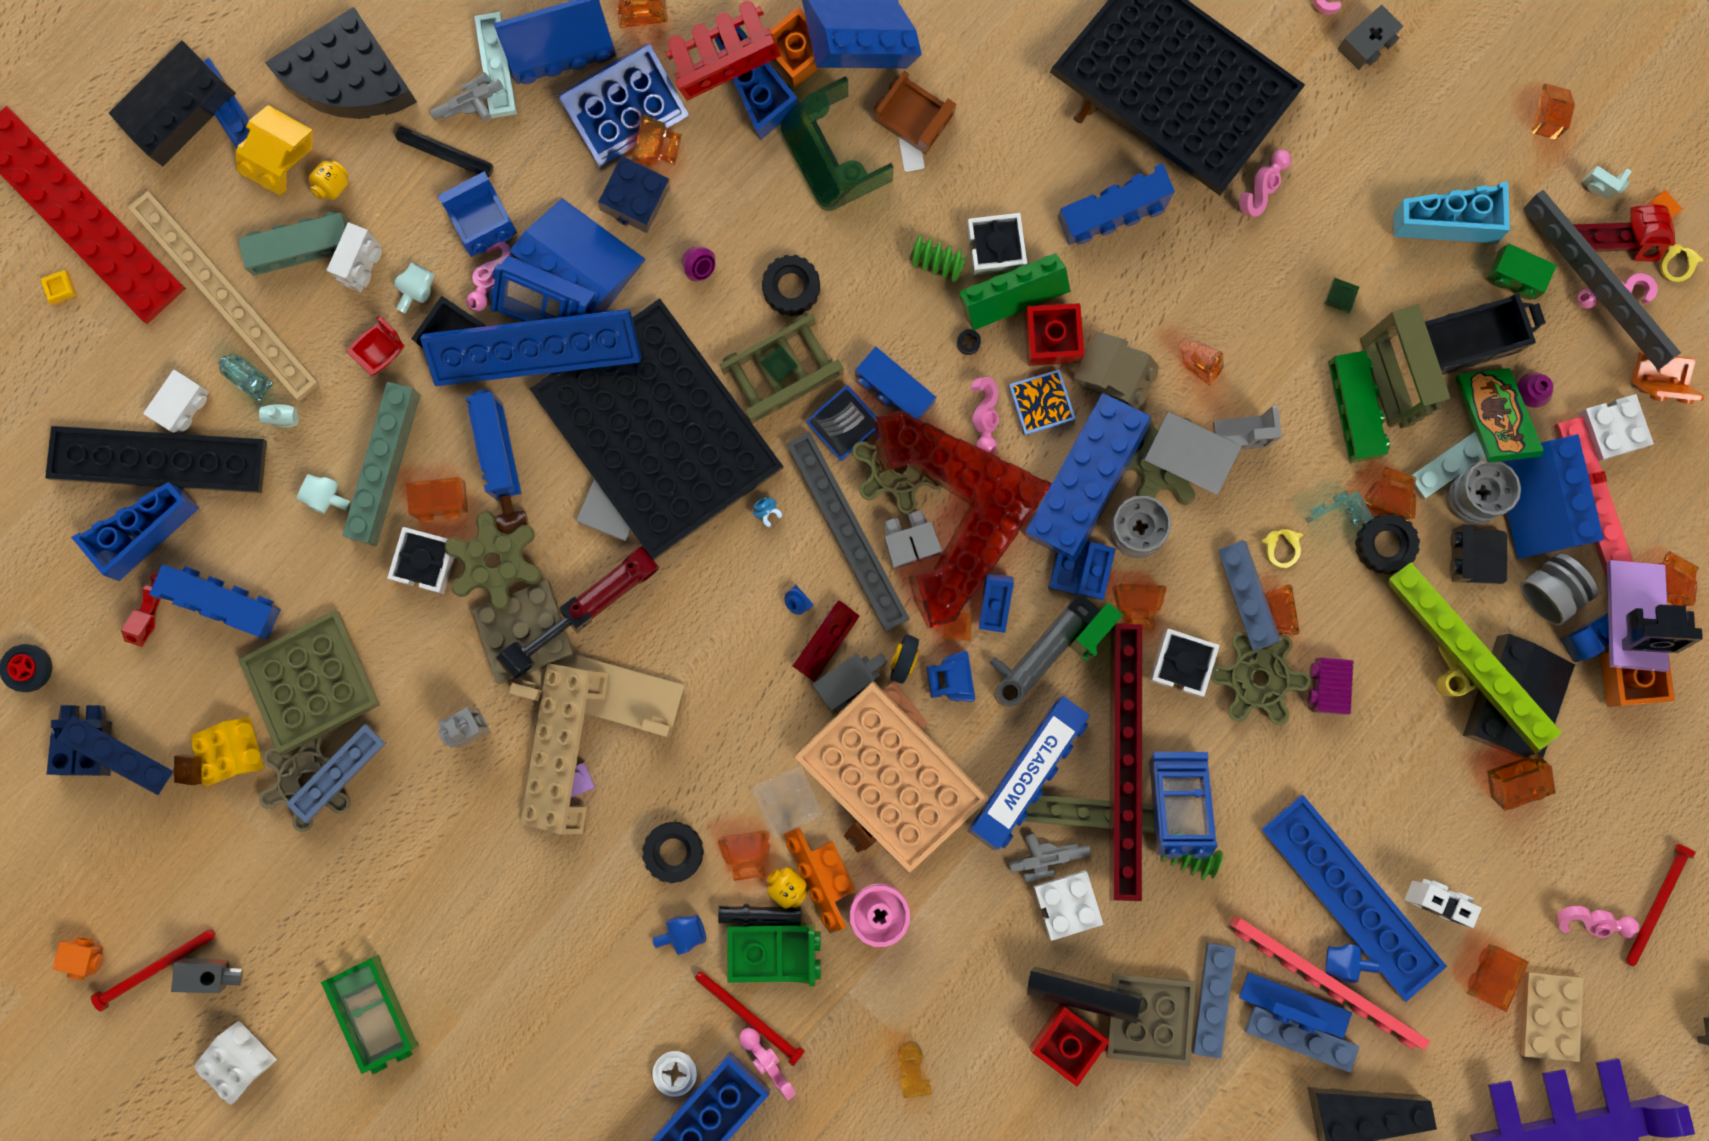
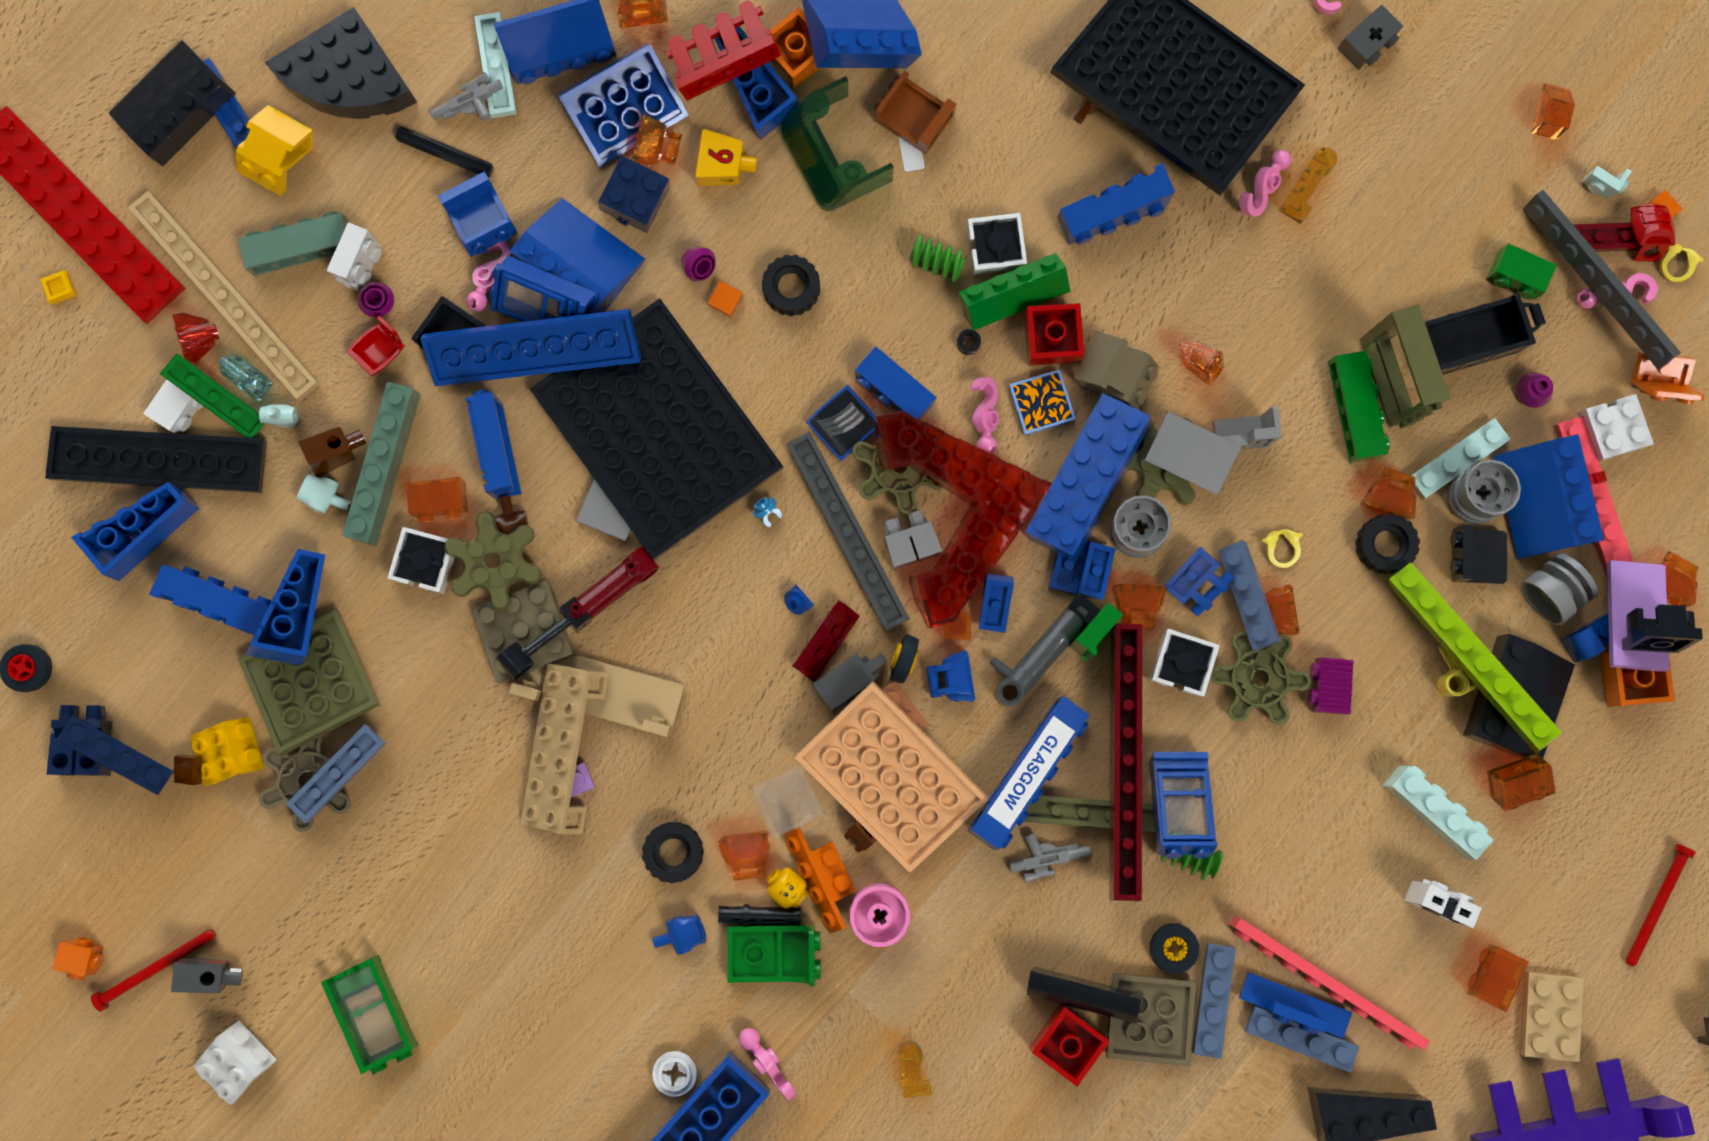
red piece [121,573,161,647] -> none
yellow head [308,161,349,200] -> none
light aqua piece [394,262,435,313] -> none
light grey hinge [438,707,491,748] -> none
red bar [695,971,805,1066] -> none
olive fence [719,313,844,424] -> none
clear green tile [760,345,798,384] -> none
white piece [1033,870,1104,941] -> none
blue plate [1260,795,1447,1002] -> none
clear light blue bracket [1305,490,1374,527] -> none
clear green tile [1324,278,1359,313] -> none
blue piece [1325,945,1379,983] -> none
medium azure wedge [1393,182,1510,244] -> none
tile [1456,368,1544,463] -> none
bright pink piece [1556,906,1640,938] -> none
none -> green tile [160,353,265,438]
none -> clear red brick [172,313,219,363]
none -> blue wedge [244,549,325,665]
none -> reddish brown torso [298,427,366,477]
none -> magenta cone [358,282,394,318]
none -> yellow torso [695,129,758,186]
none -> orange tile [707,281,743,317]
none -> black bush [1150,923,1199,973]
none -> blue plate [1163,547,1235,617]
none -> clear yellow leg [1278,148,1337,224]
none -> light aqua brick [1382,765,1494,860]

